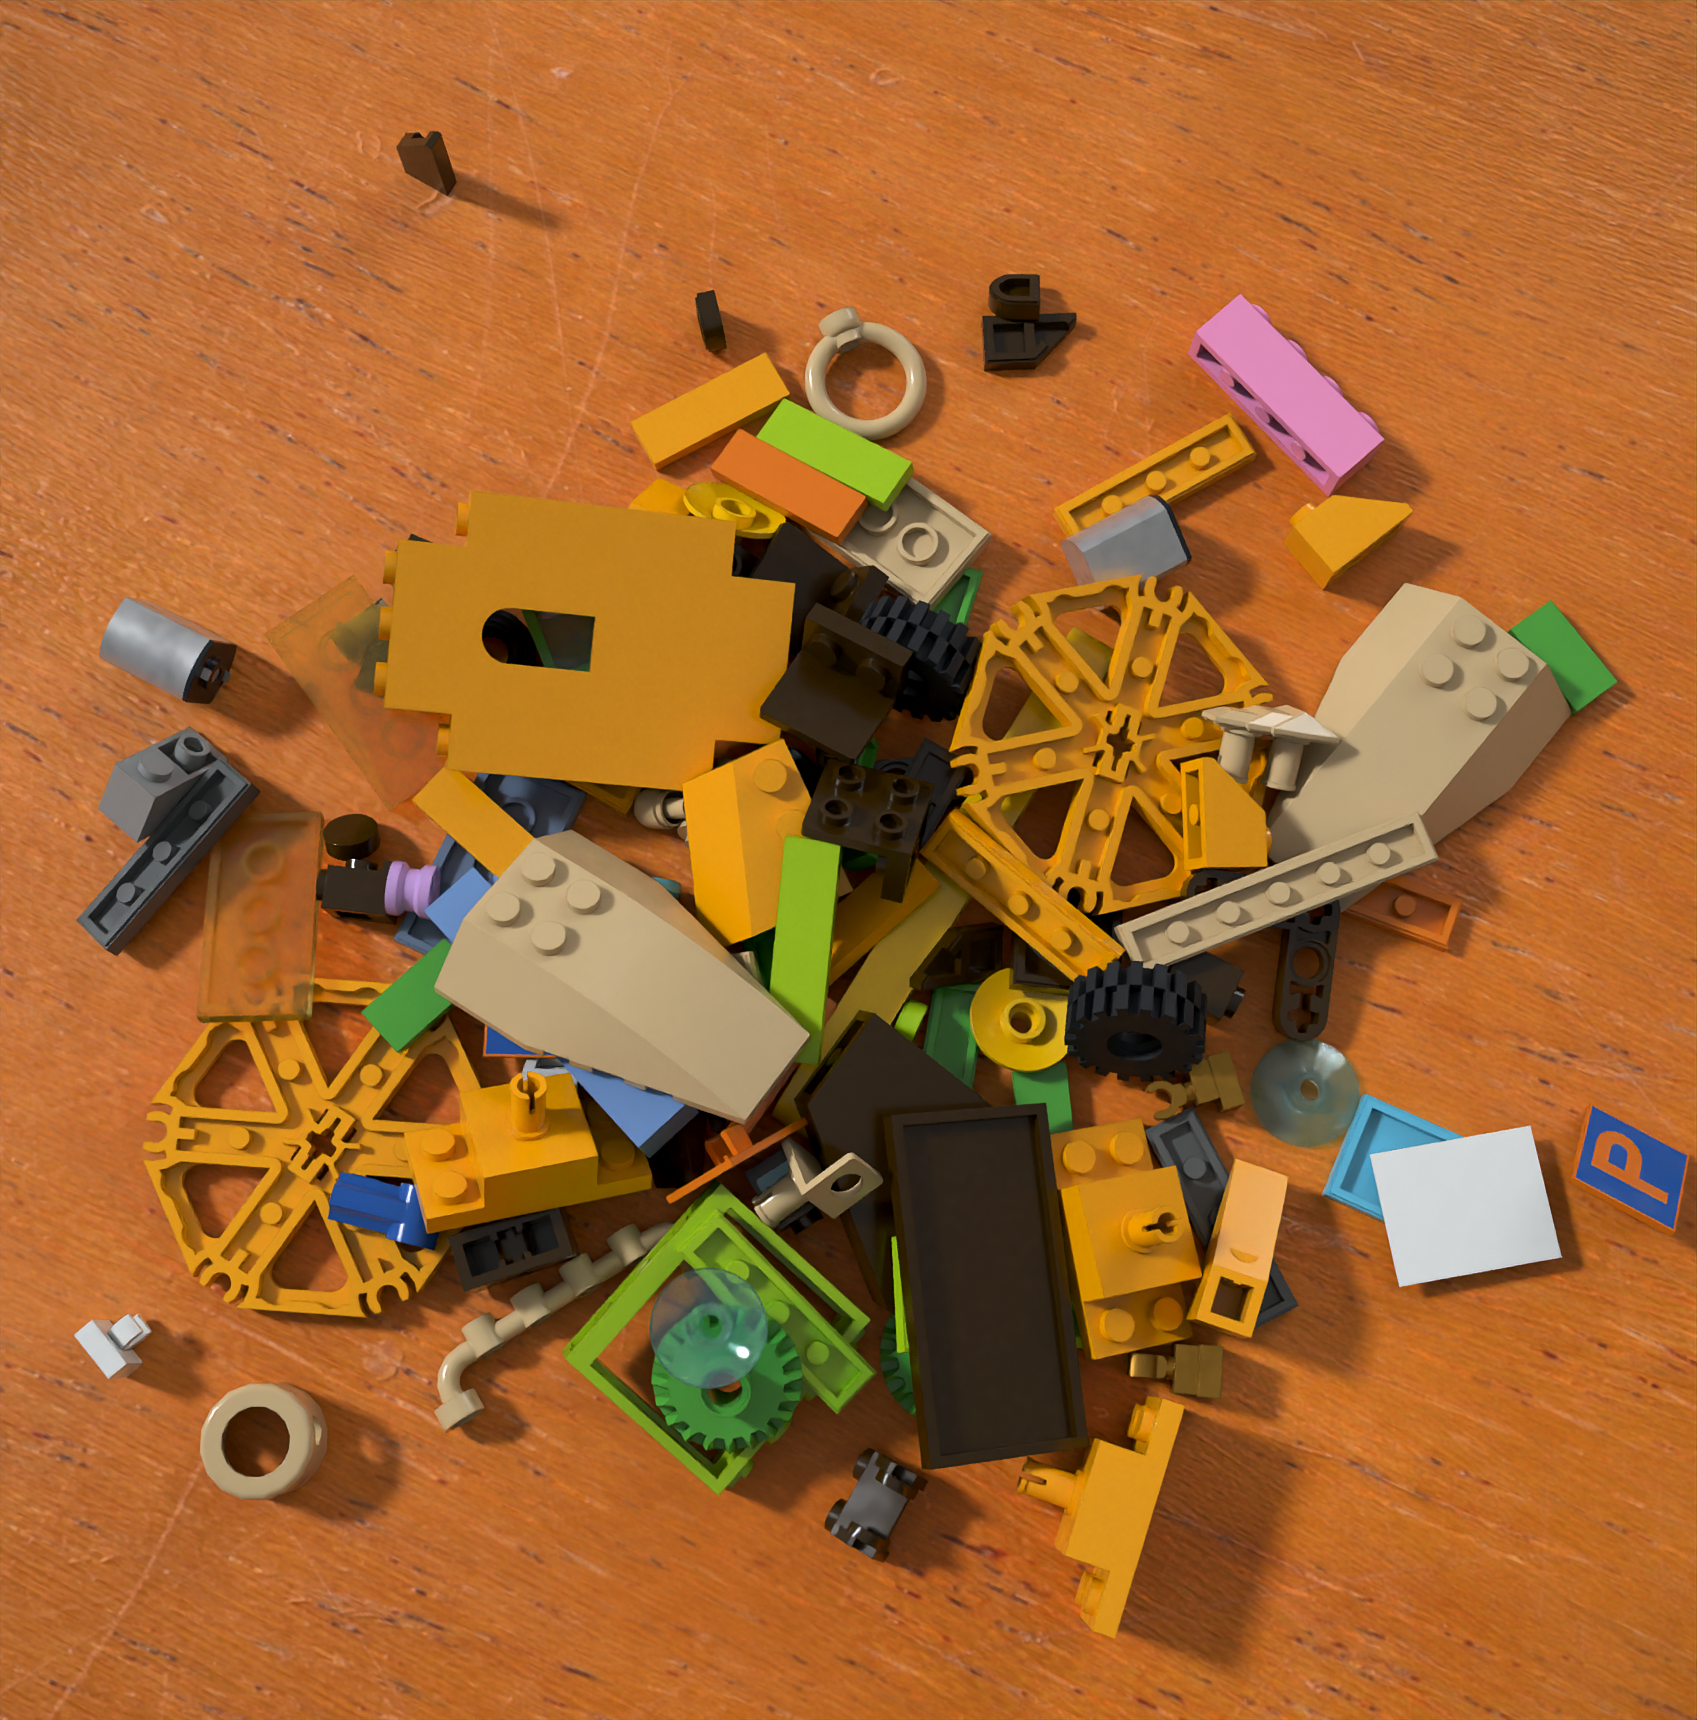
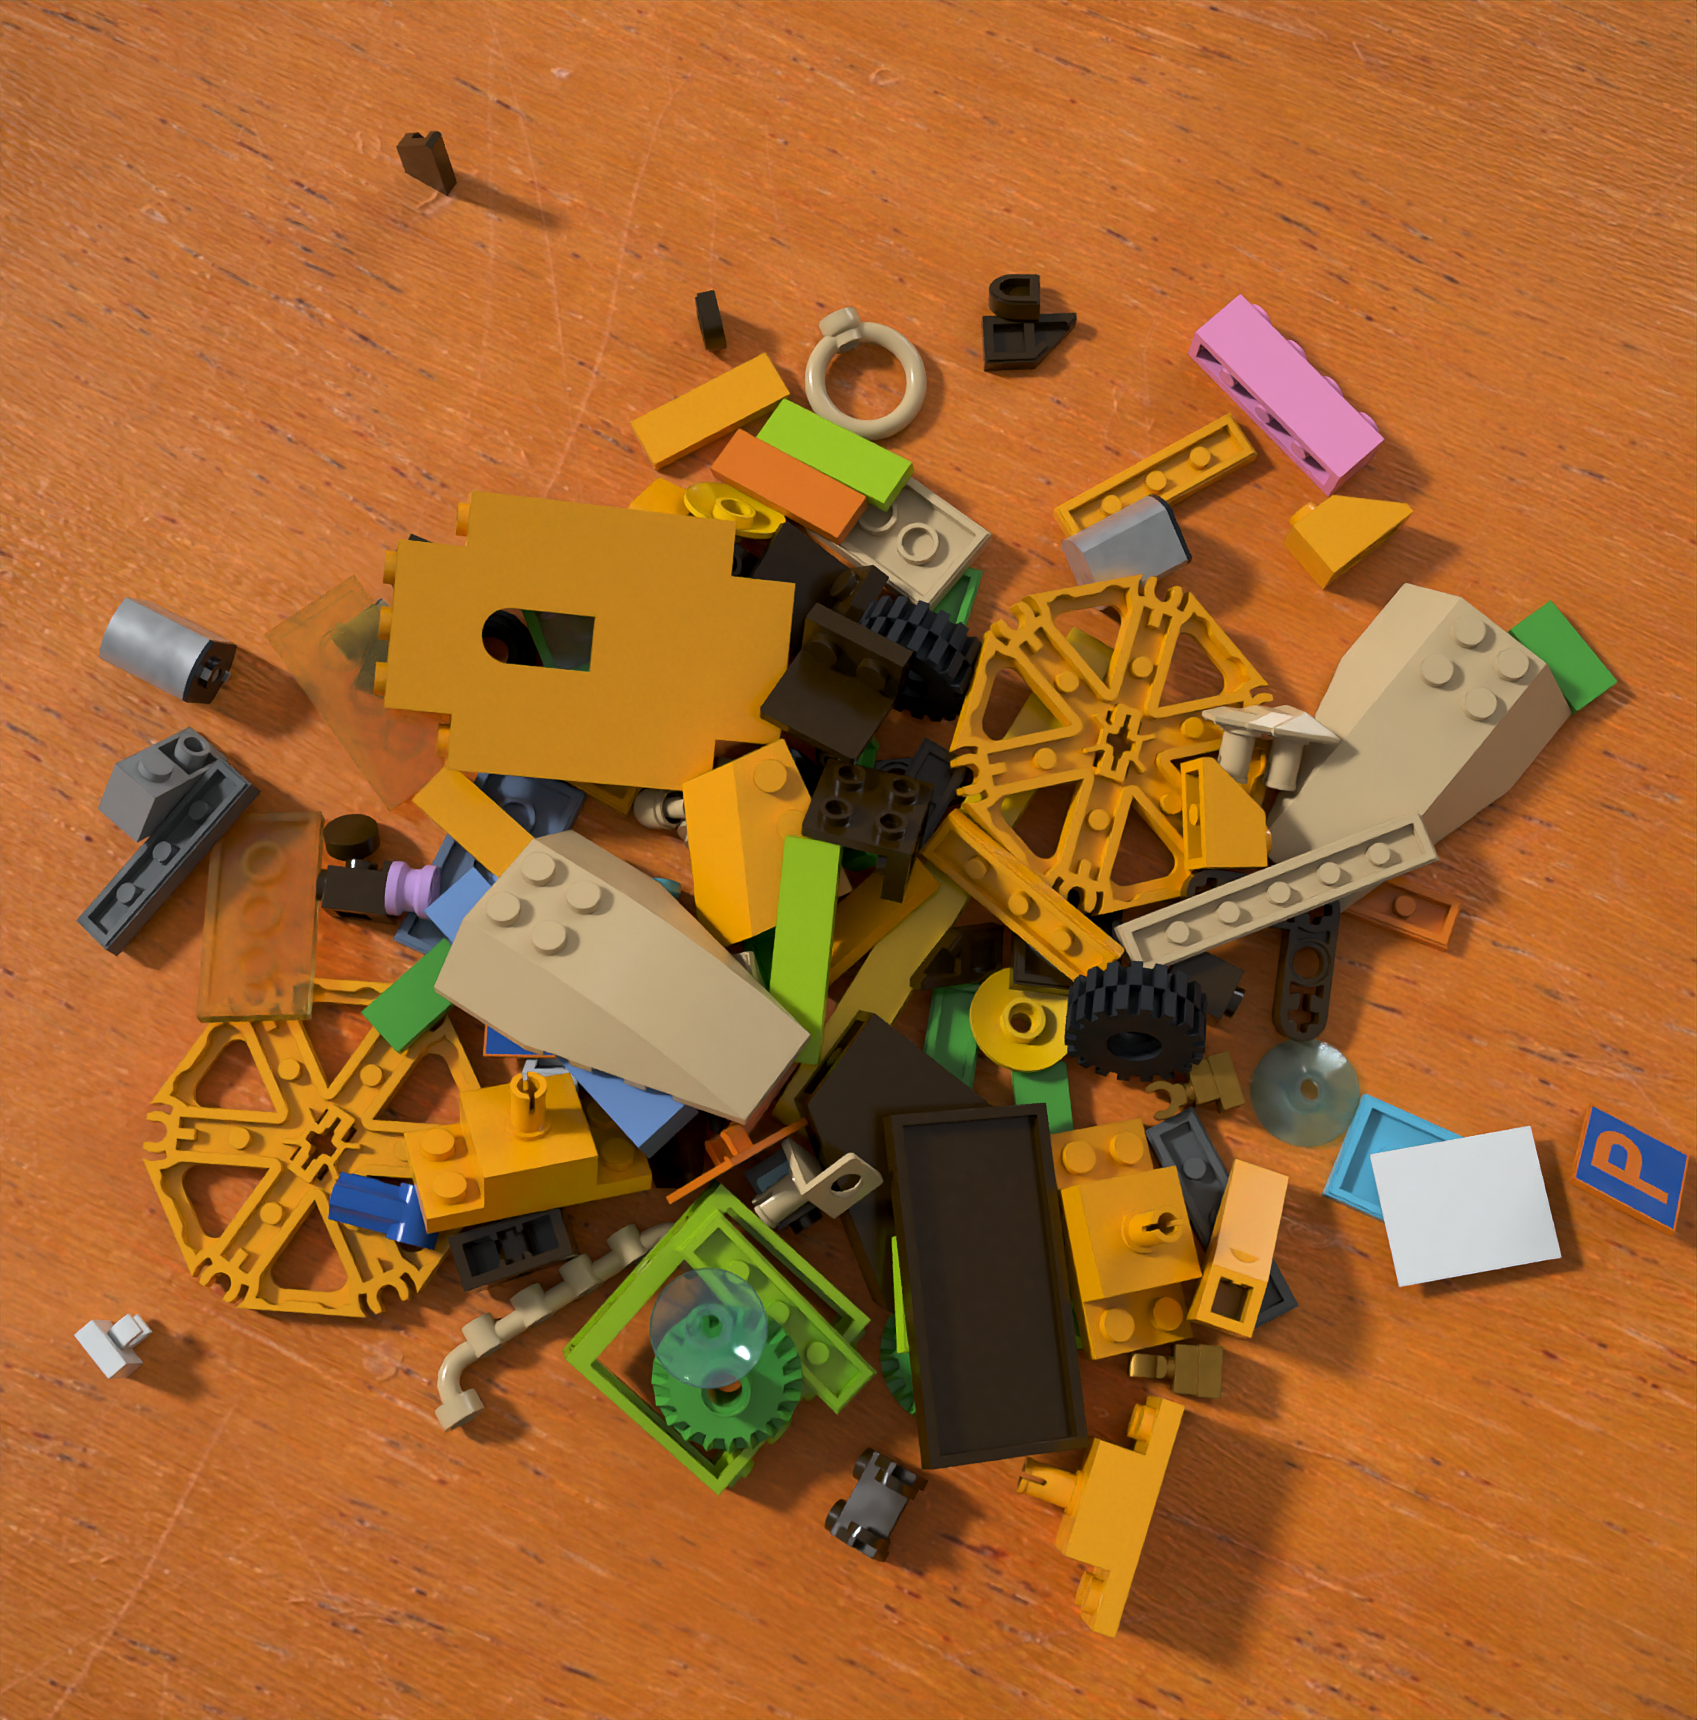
tan piece [200,1382,328,1500] -> none
lime tile [894,998,929,1043] -> none

